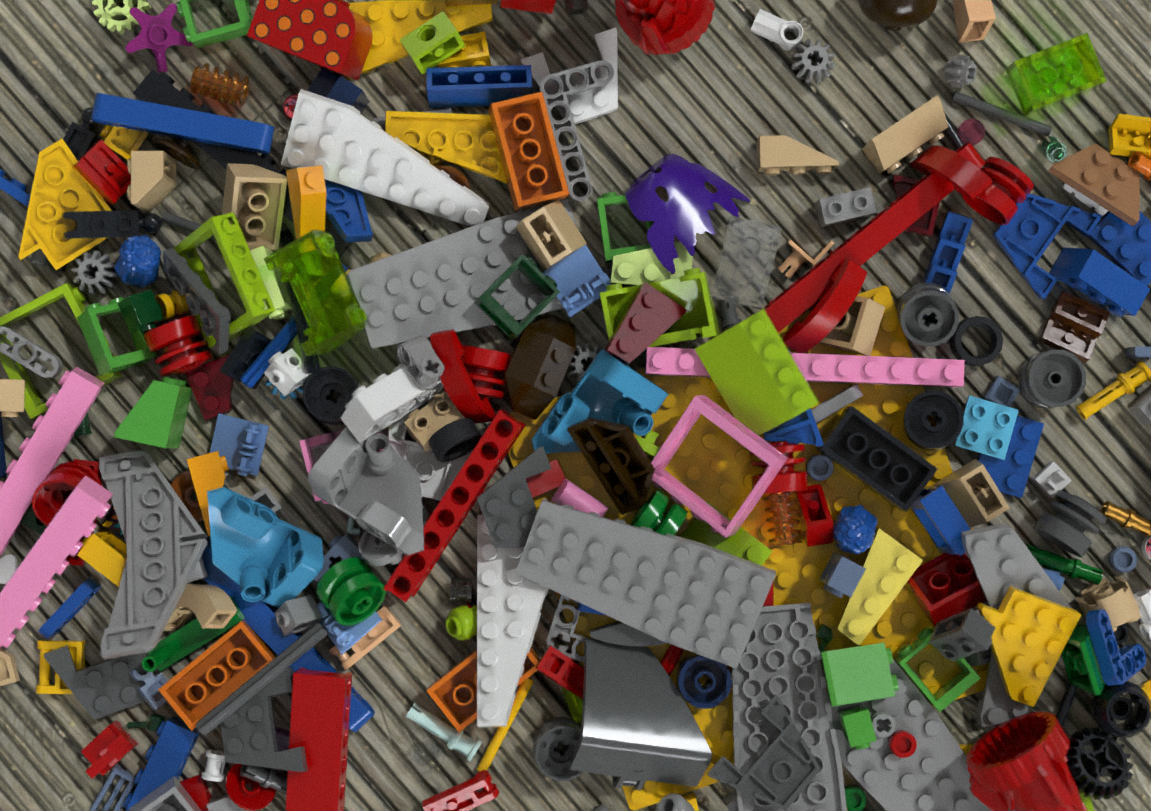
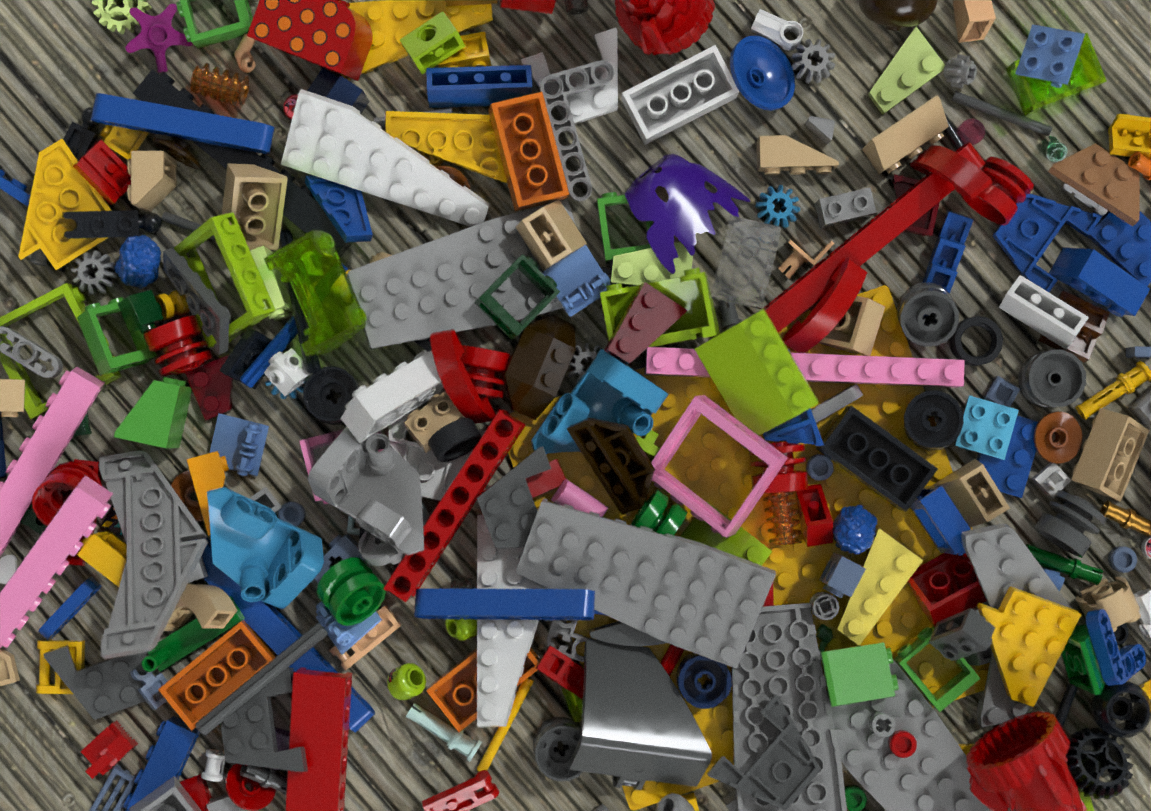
clear green hand [127,714,165,731] -> none
light grey brick [274,595,322,636] -> none
light orange slope [286,165,326,250] -> none
light grey piece [397,336,444,390] -> none
bright green brick [838,705,877,749] -> none
none -> light nougat arm [234,34,256,73]
none -> sand blue tile [278,502,306,527]
none -> lime head [387,663,426,700]
none -> blue beam [414,589,595,620]
none -> white brick [621,45,739,145]
none -> blue dish [730,36,795,111]
none -> dark azure gear [755,185,800,230]
none -> light grey slope [805,116,835,144]
none -> light grey wheel [809,591,839,620]
none -> yellowish green wing [867,27,945,115]
none -> white brick [999,275,1089,350]
none -> medium blue hinge [1015,24,1085,88]
none -> dark orange dish [1034,411,1082,464]
none -> tan slope [1071,408,1150,502]

